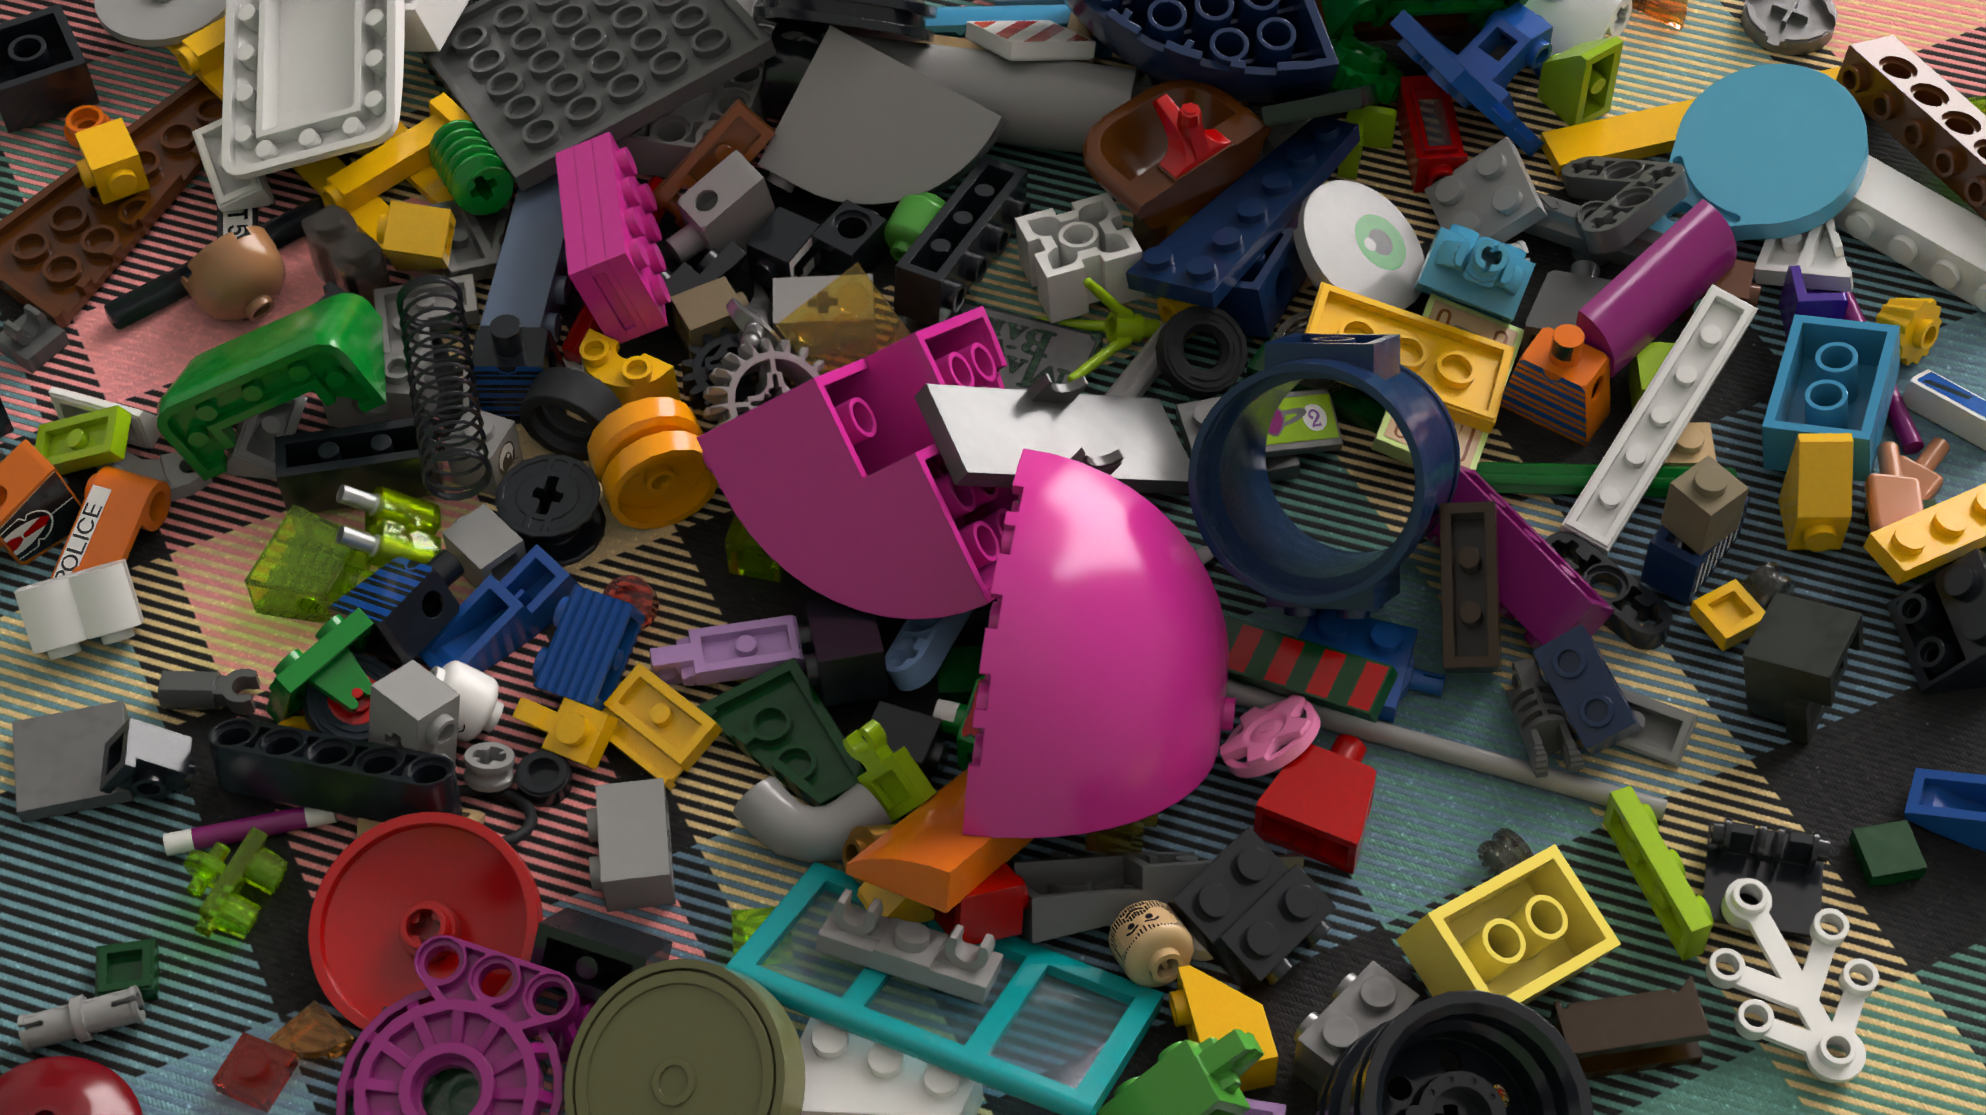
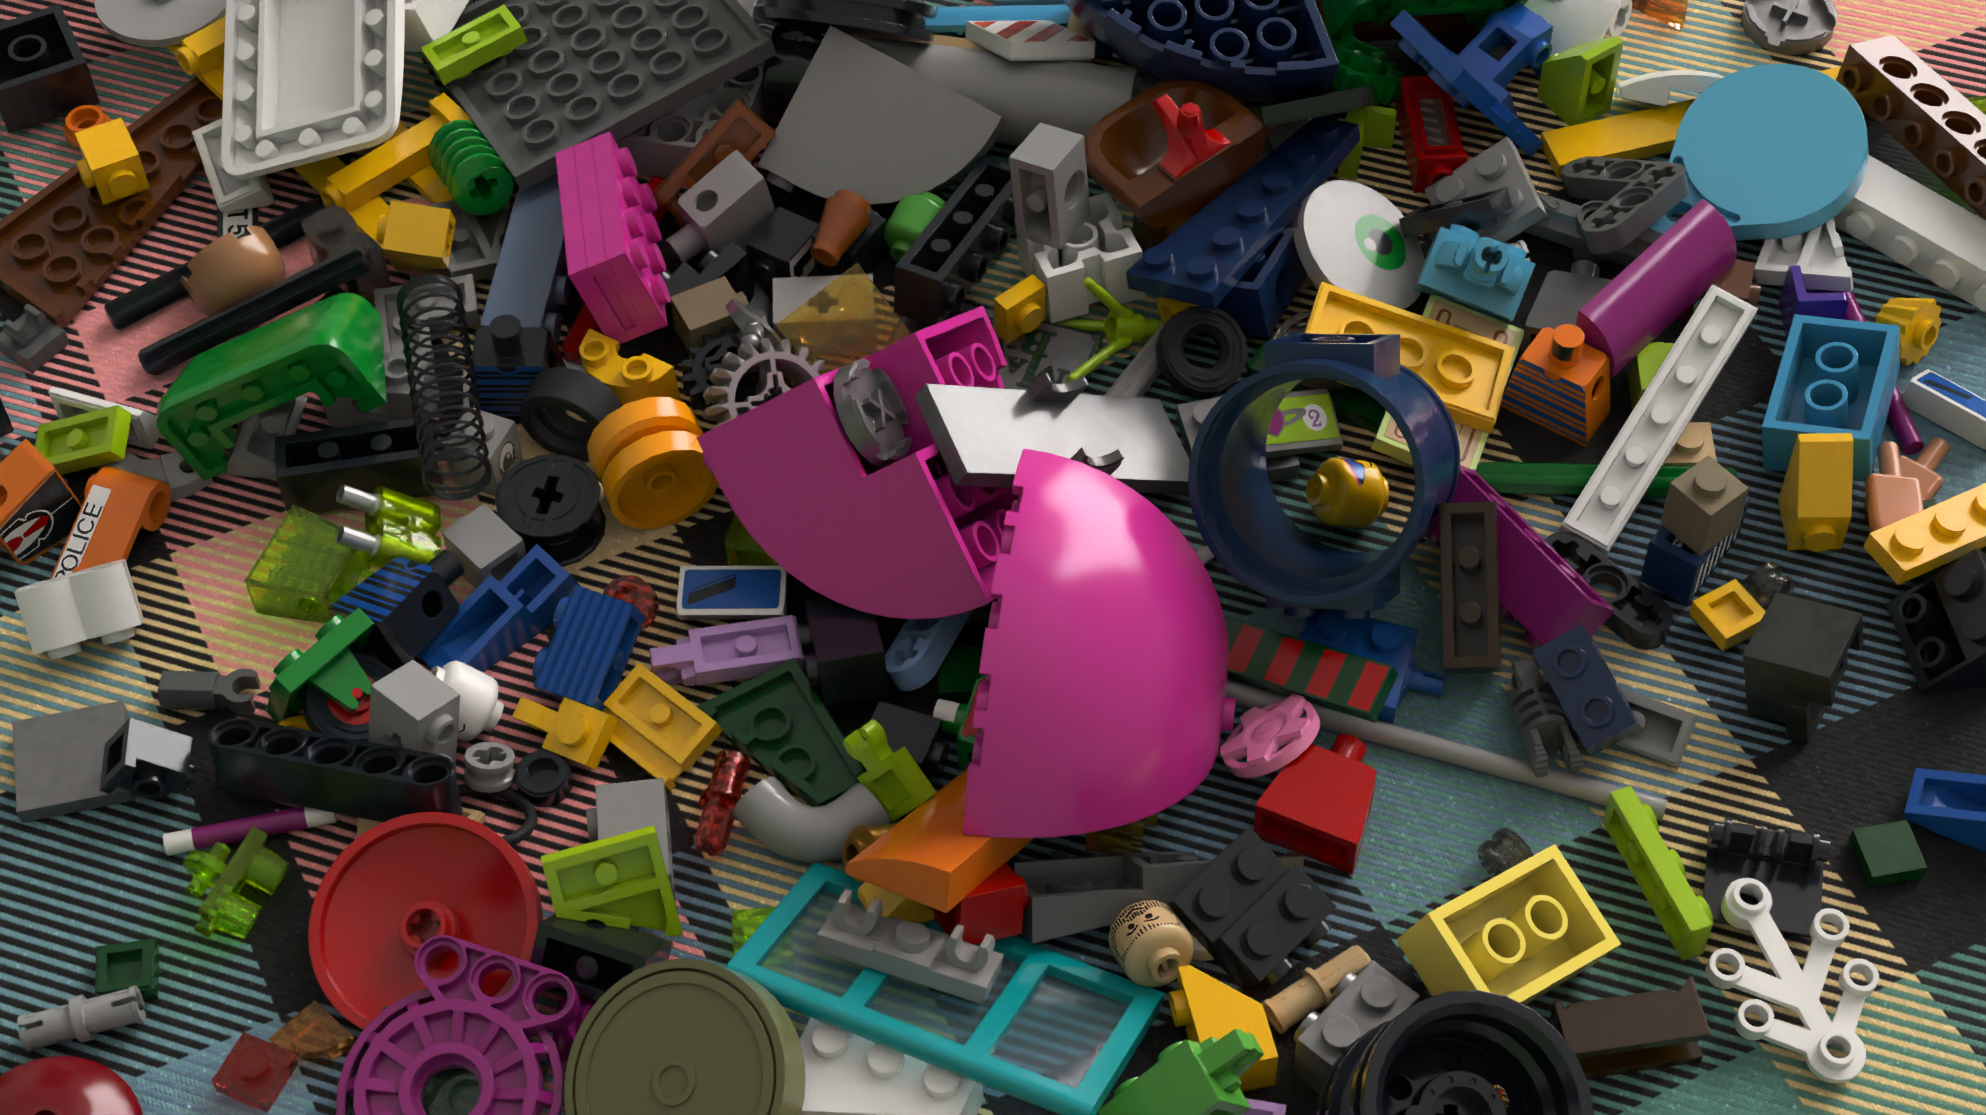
none -> black axle [138,246,371,375]
none -> lime plate [421,5,528,85]
none -> lime wing [540,825,683,937]
none -> slope [676,566,788,620]
none -> clear red axle [694,750,751,856]
none -> dark orange cone [810,190,871,267]
none -> flat silver tile [833,358,911,467]
none -> yellow plate [994,274,1046,344]
none -> light grey brick [1009,122,1091,250]
none -> tan axle [1261,945,1372,1034]
none -> yellow head [1306,457,1389,529]
none -> black plate [1399,187,1512,241]
none -> white slope [1616,70,1722,106]

